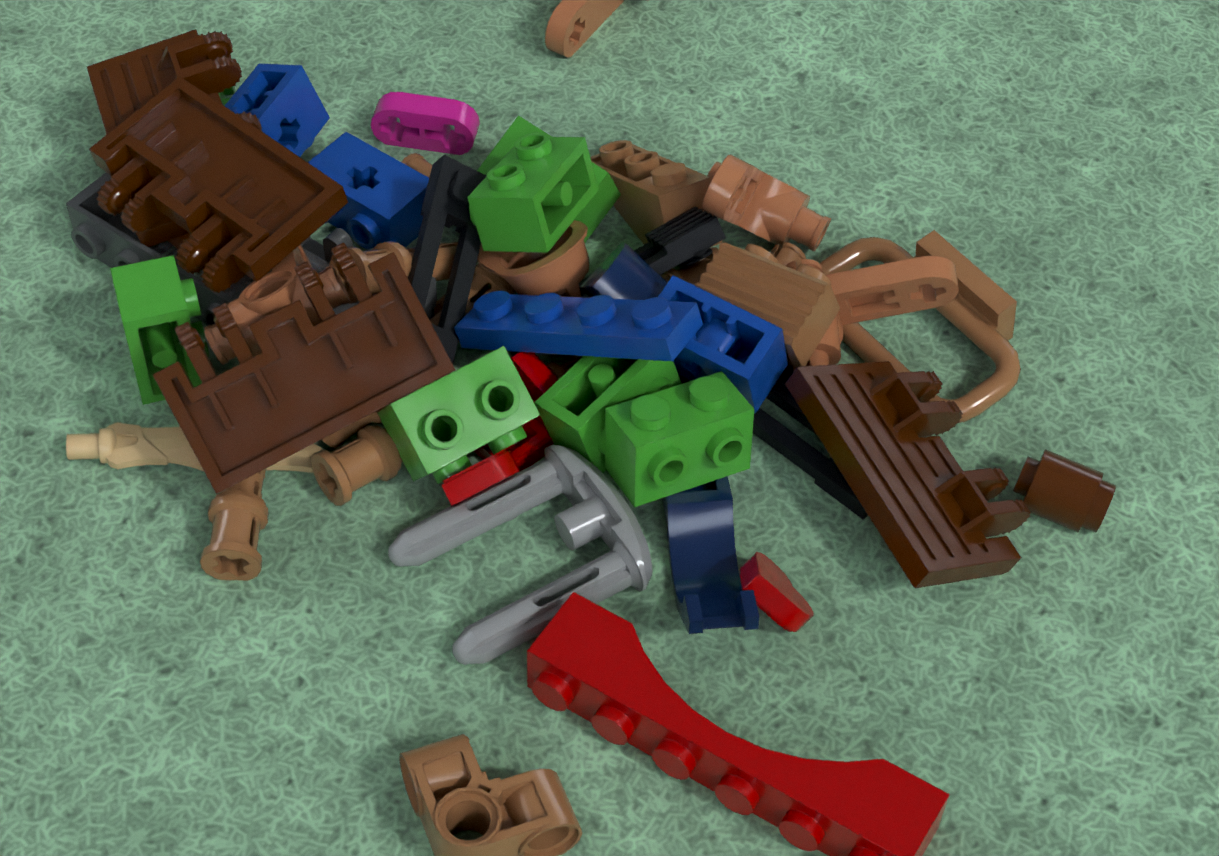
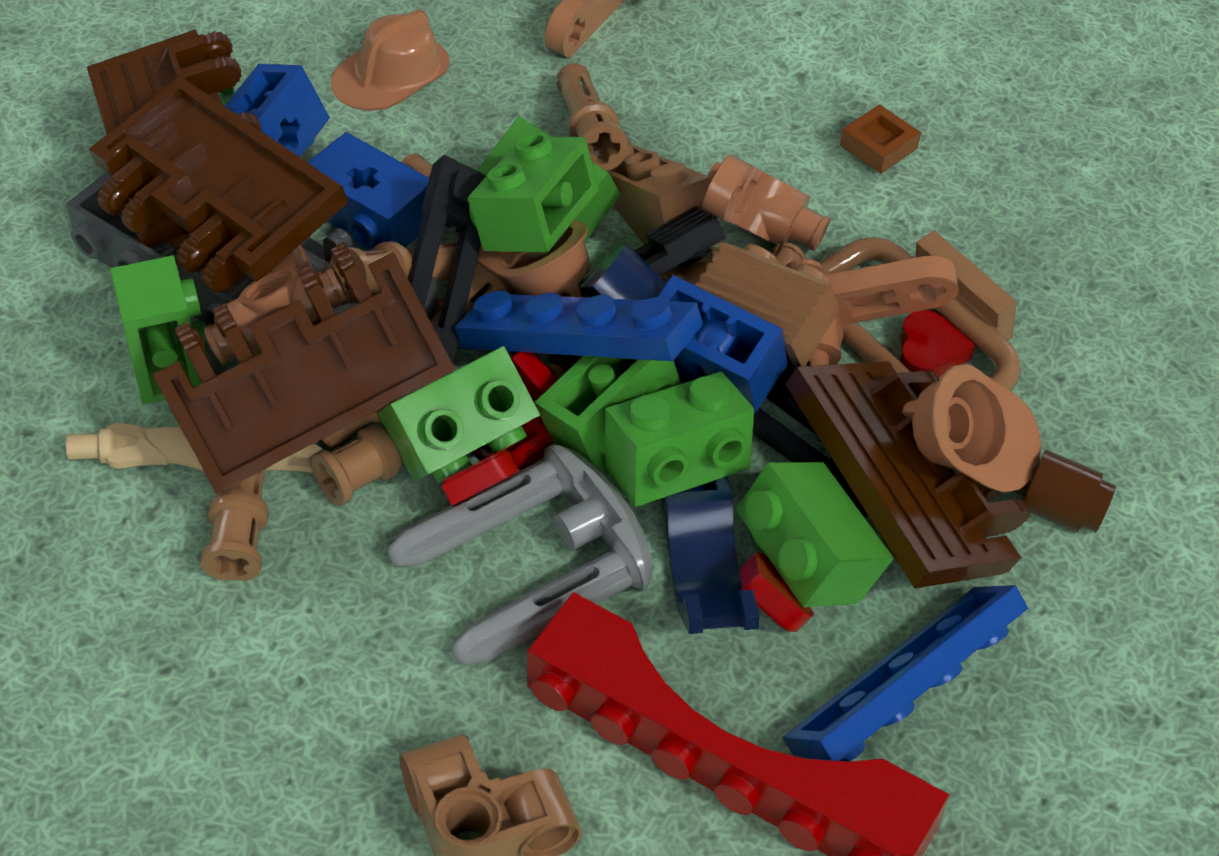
dark pink beam [370,92,480,155] -> none
none -> nougat piece [331,9,450,111]
none -> medium nougat pin [556,63,629,171]
none -> bright green brick [735,462,894,608]
none -> blue plate [783,585,1028,762]
none -> dark orange plate [840,104,921,174]
none -> red tile [900,310,976,379]
none -> nougat piece [902,364,1041,493]

